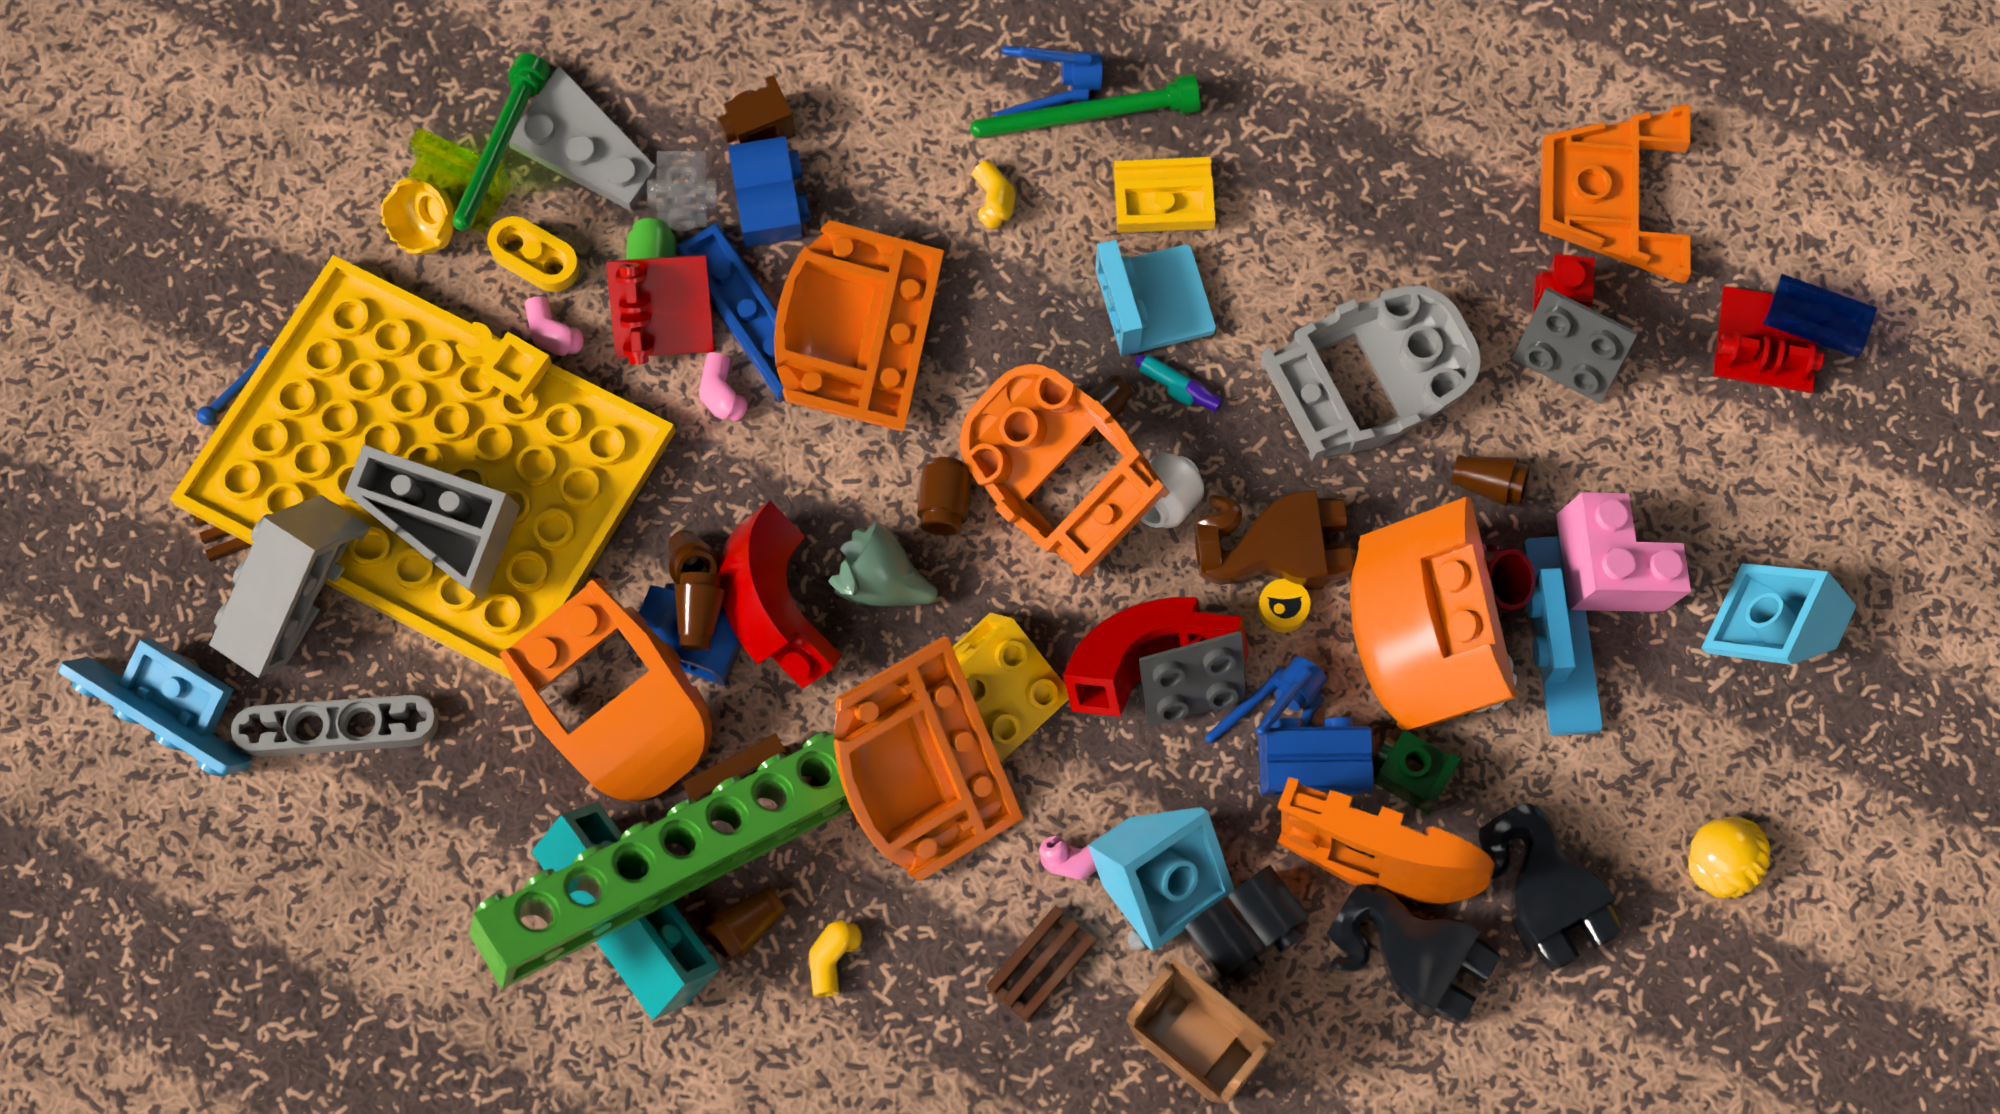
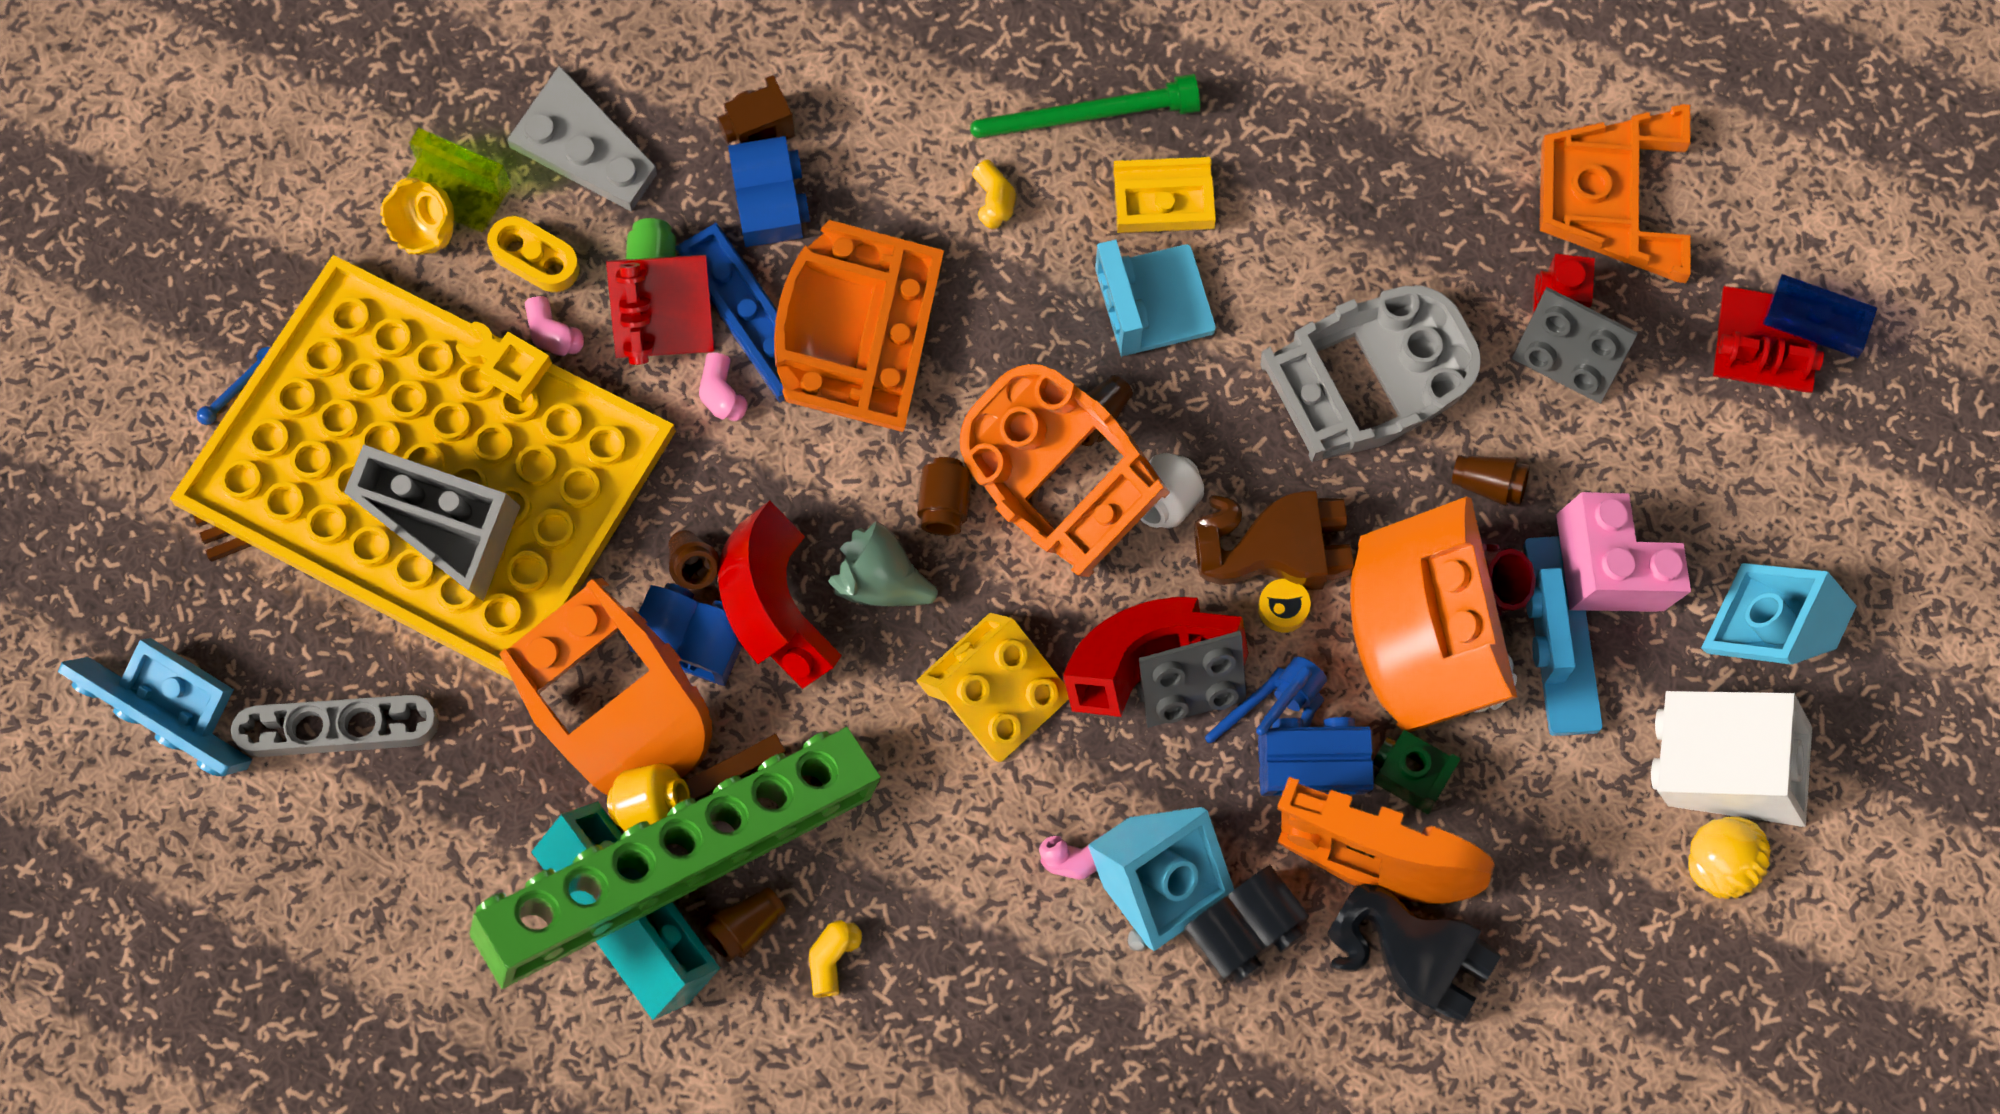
light grey wedge [209,495,370,678] -> none
green piece [452,53,551,231] -> none
clear brick [647,151,717,231] -> none
reddish brown cone [674,572,726,651] -> none
orange slope [834,636,1024,881] -> none
reddish brown tile [986,905,1096,1023] -> none
blue plant [993,46,1102,117] -> none
medium nougat piece [1126,958,1276,1104] -> none
teal piece [1135,355,1224,413] -> none
black hips [1478,802,1623,972] -> none
none -> yellow head [607,763,690,832]
none -> white slope [1651,691,1812,827]

